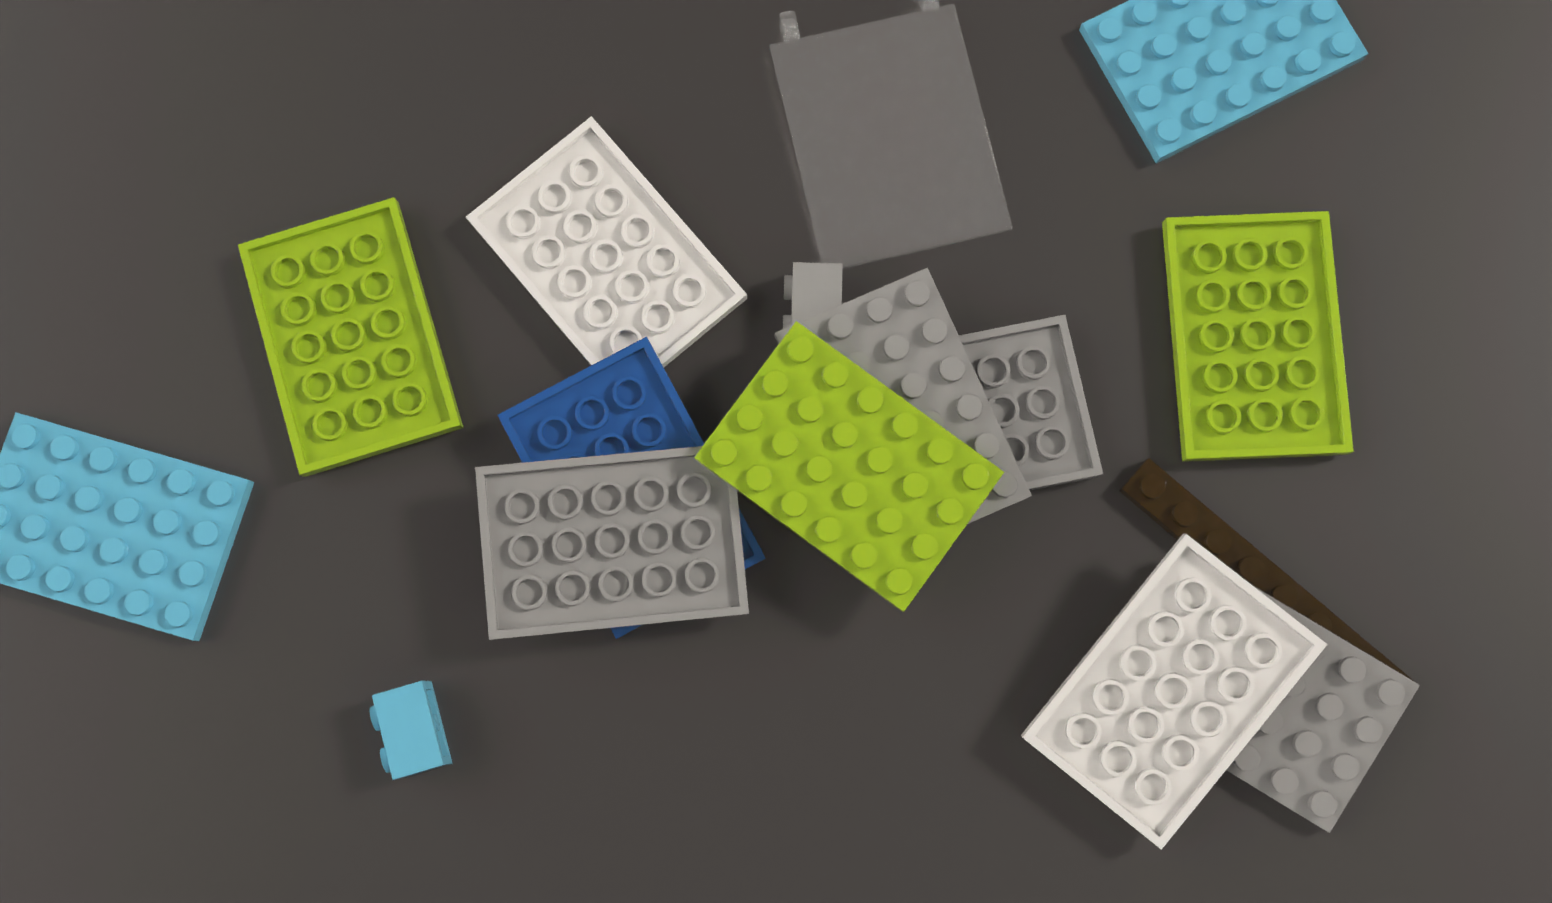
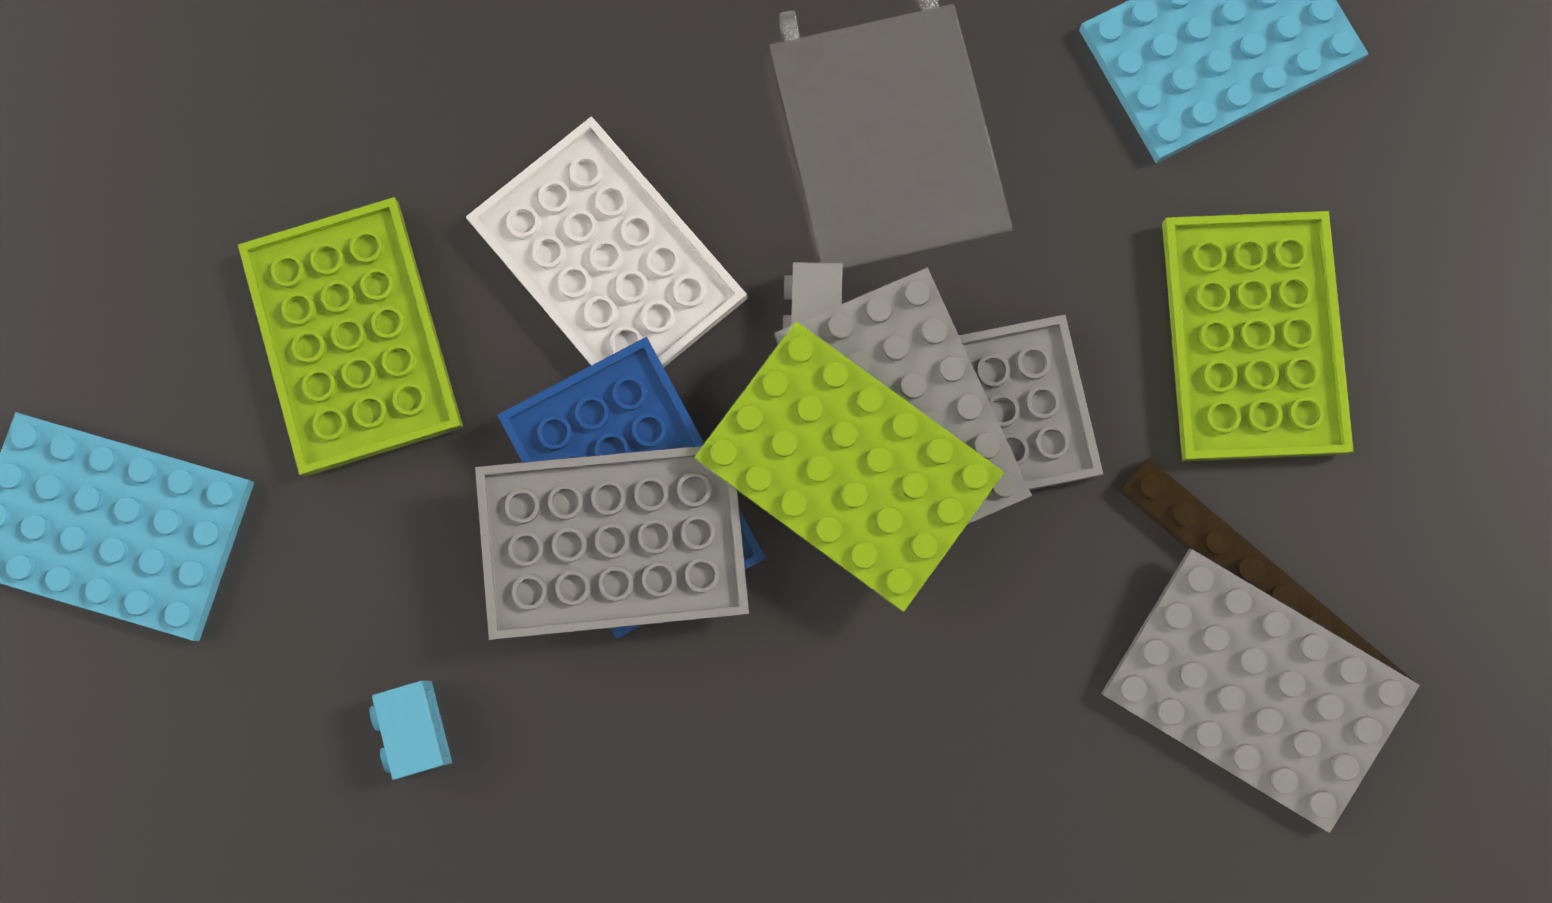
white plate [1021,534,1328,850] -> none

